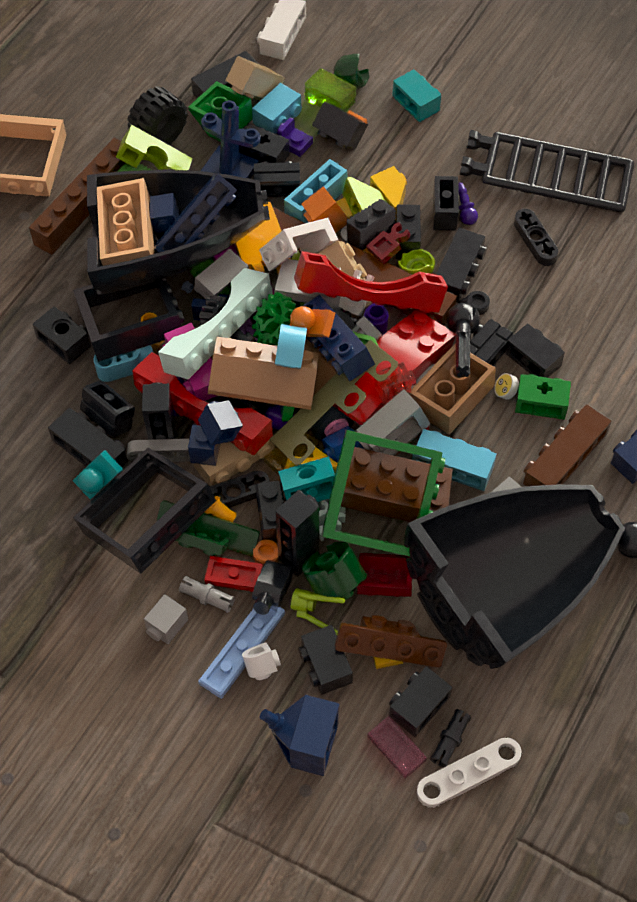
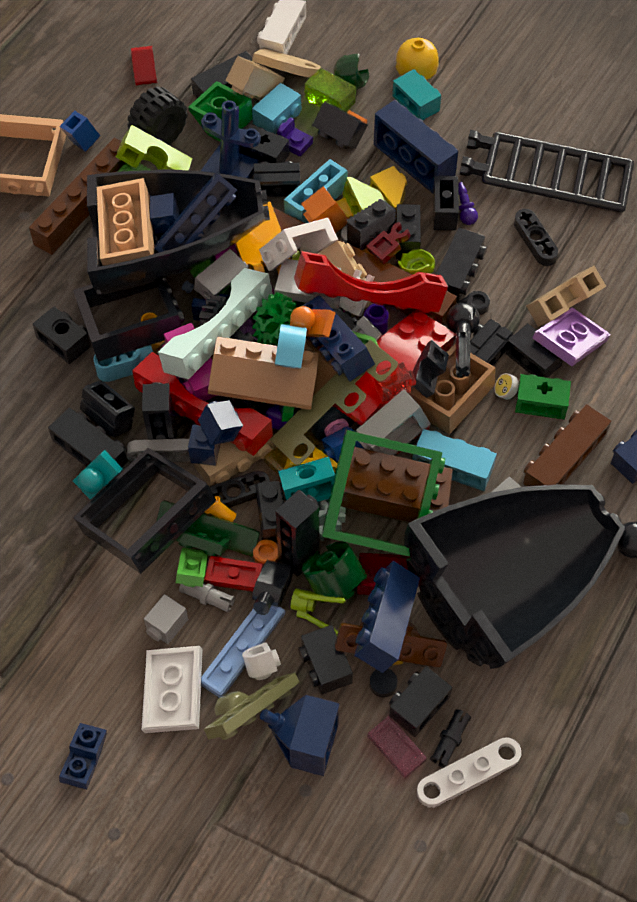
none -> blue brick [59,111,101,152]
none -> dark blue slope [59,723,107,790]
none -> red slope [131,46,157,85]
none -> white tile [142,646,202,733]
none -> bright green plate [176,548,208,587]
none -> olive plate [204,673,300,740]
none -> tan tile [252,48,321,78]
none -> dark blue brick [354,561,420,673]
none -> black tile [369,669,398,697]
none -> dark blue brick [373,100,458,194]
none -> yellow cylinder [396,38,439,80]
none -> black slope [409,340,449,398]
none -> tan arch [526,266,606,327]
none -> medium lavender tile [532,308,610,366]

